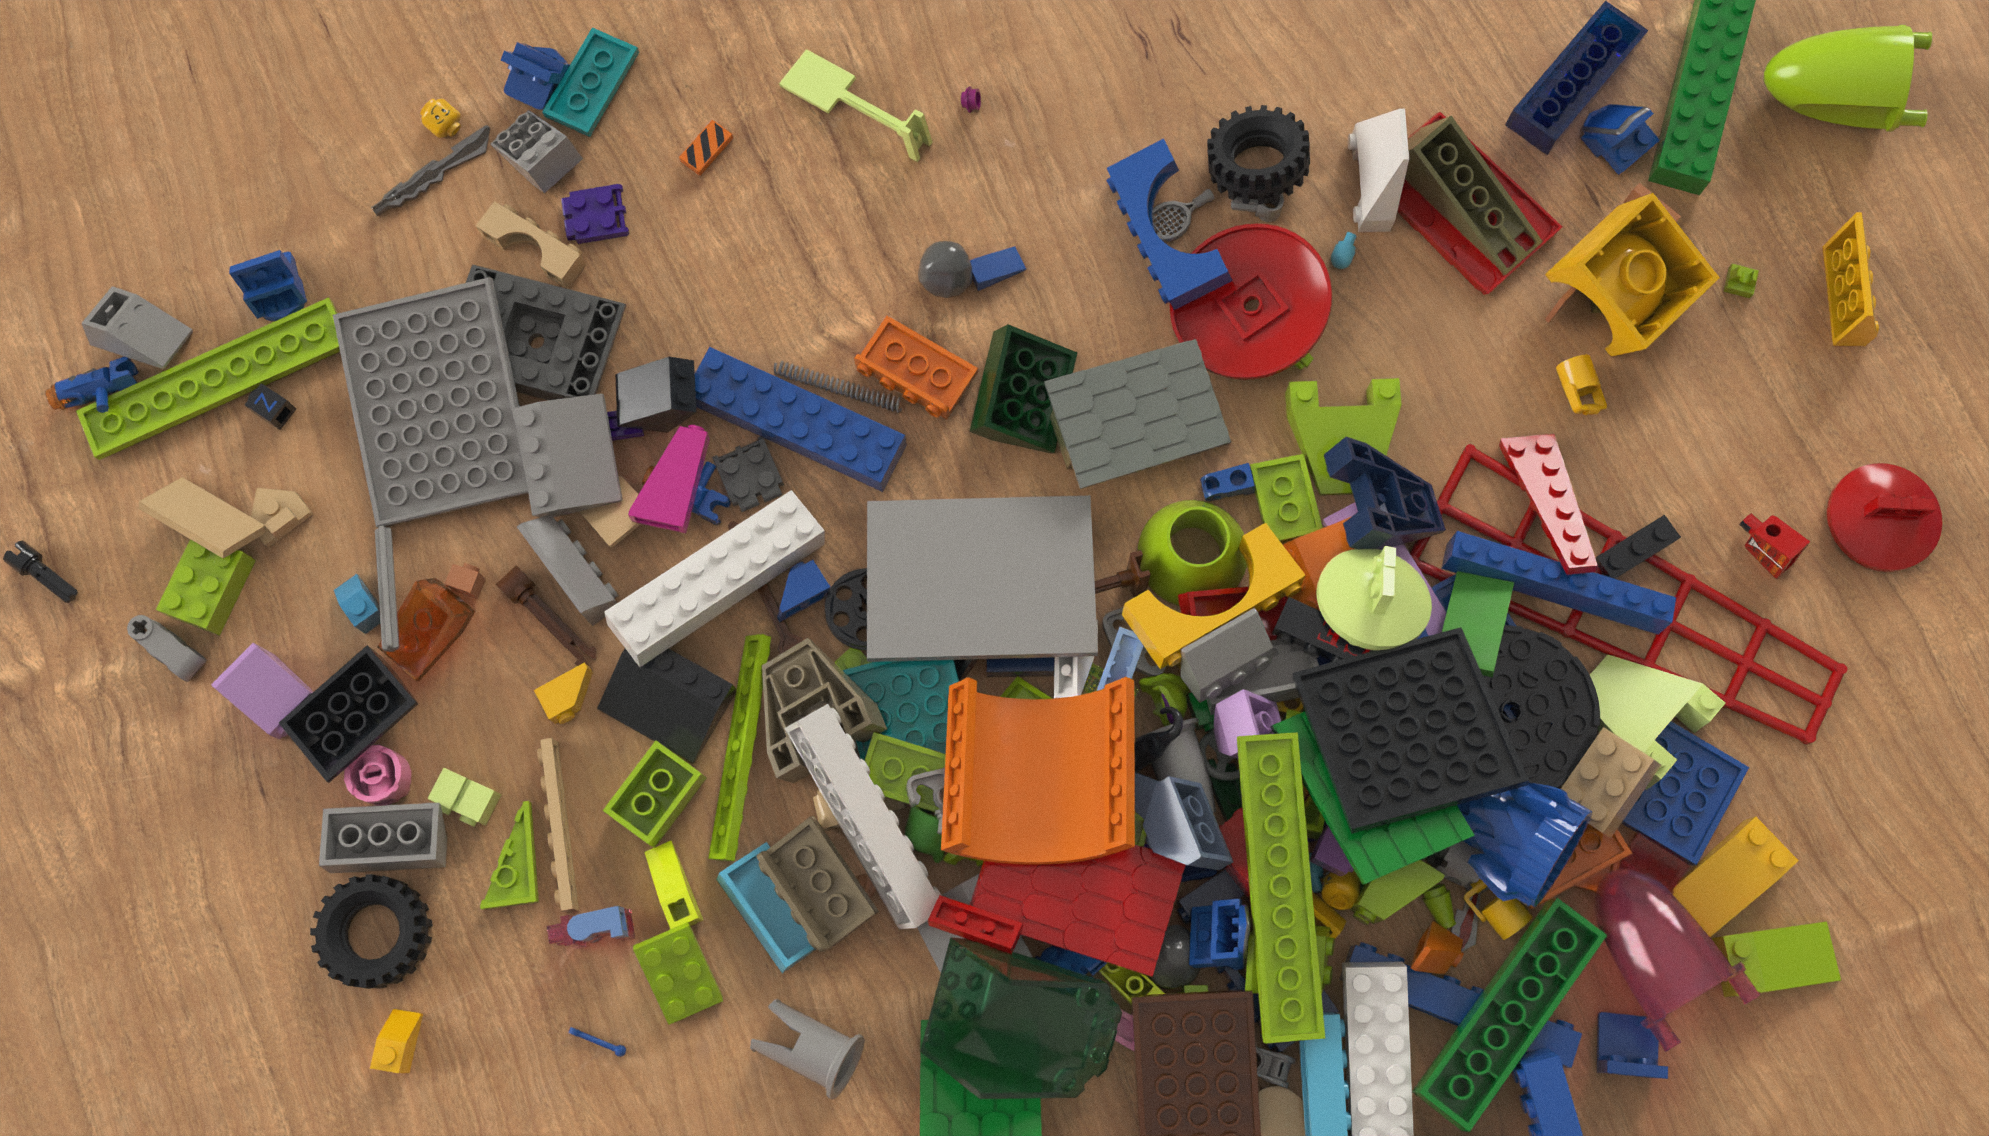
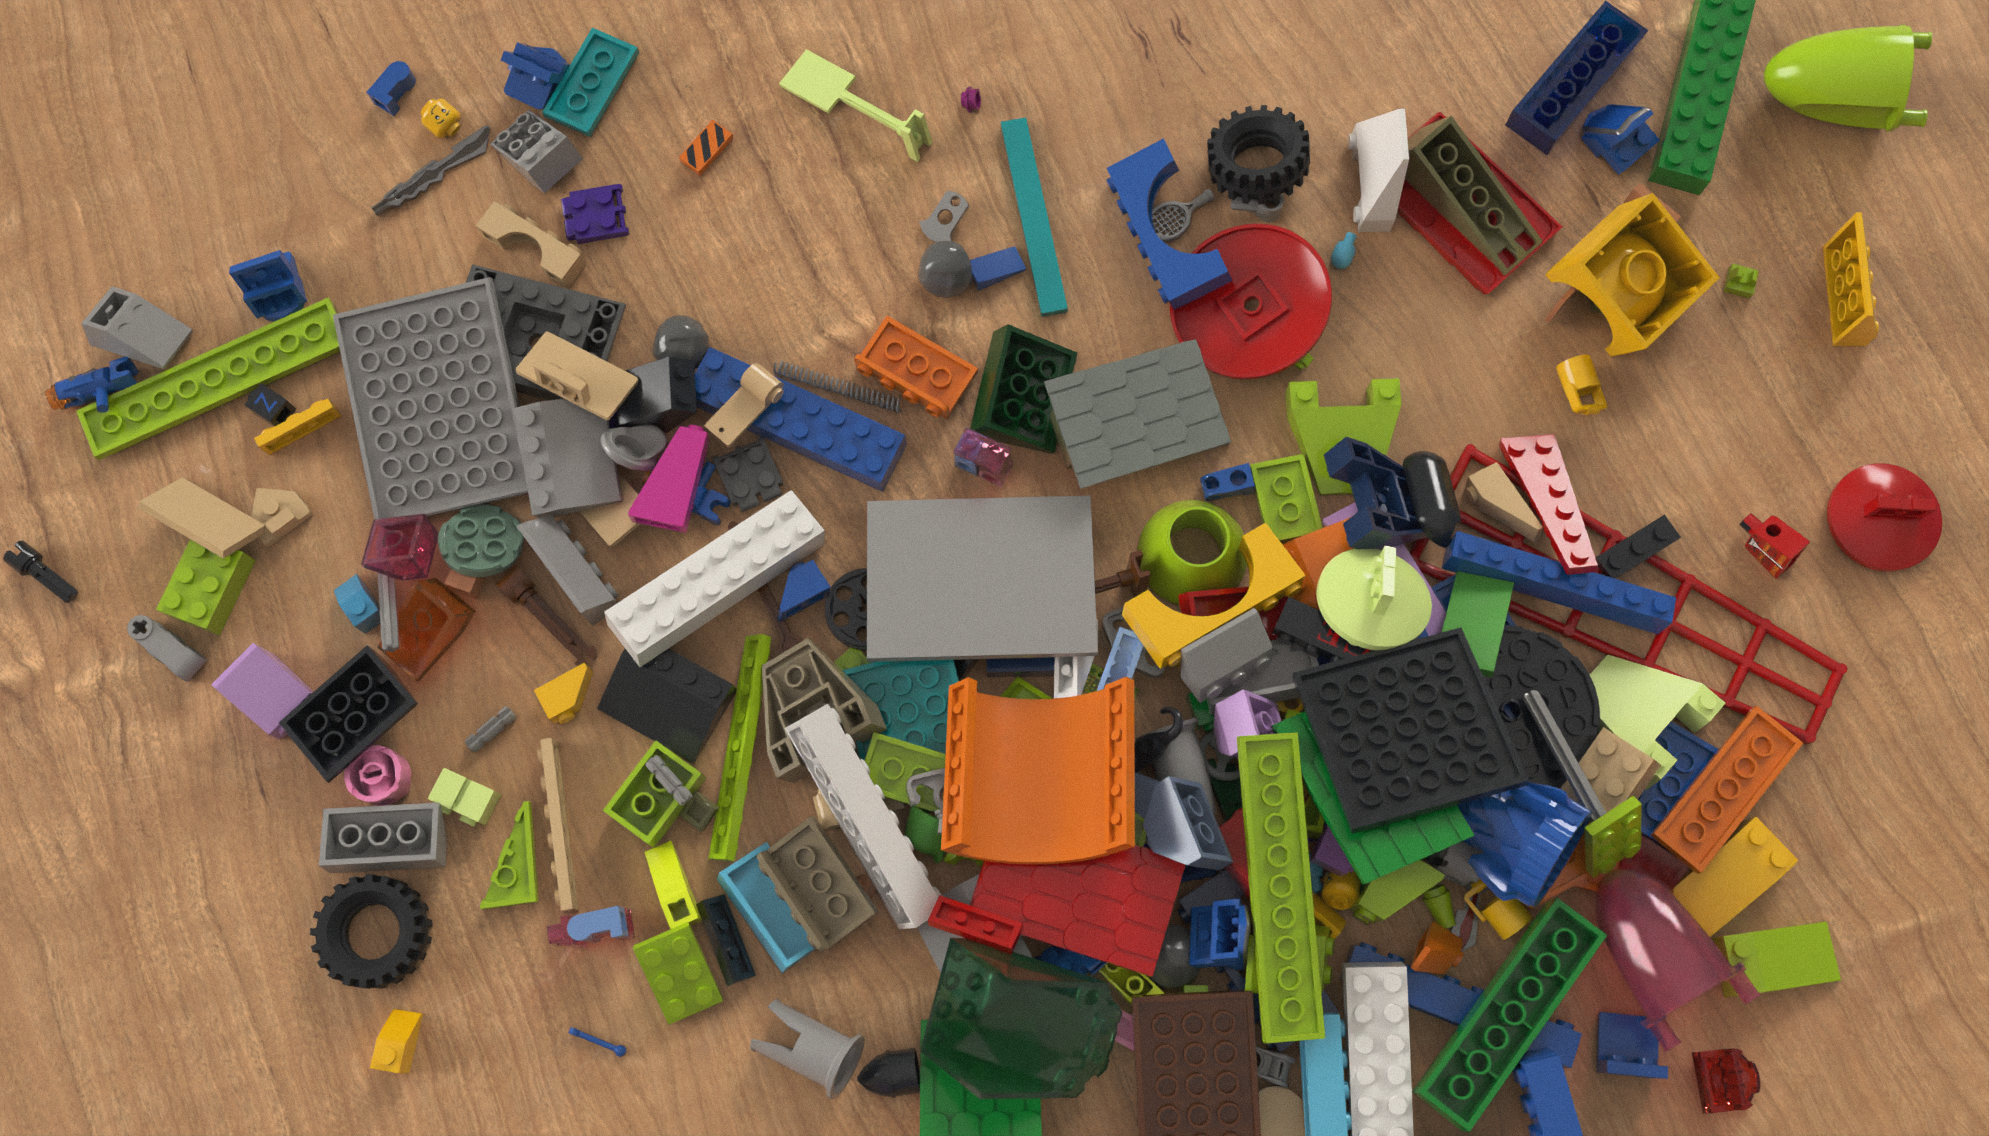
lime hair [1139,673,1190,727] -> none
none -> yellow plate [254,398,342,455]
none -> clear pink slope [361,514,439,581]
none -> blue leg [366,61,416,116]
none -> sand green tile [438,504,524,577]
none -> light grey axle [465,706,516,752]
none -> tan bracket [516,331,638,421]
none -> light grey piece [601,425,667,471]
none -> light grey axle [646,755,693,805]
none -> dark grey piece [652,315,709,369]
none -> olive tile [679,791,720,832]
none -> black plate [696,894,756,986]
none -> tan door [704,362,784,448]
none -> black helmet [857,1048,920,1098]
none -> light grey piece [920,191,969,242]
none -> clear pink hips [954,428,1013,487]
none -> teal tile [1001,117,1068,317]
none -> black brick [1403,451,1461,548]
none -> tan slope [1465,462,1543,542]
none -> light grey axle [1523,690,1606,822]
none -> lime plate [1584,795,1642,878]
none -> orange plate [1651,705,1803,874]
none -> clear red slope [1692,1048,1760,1114]

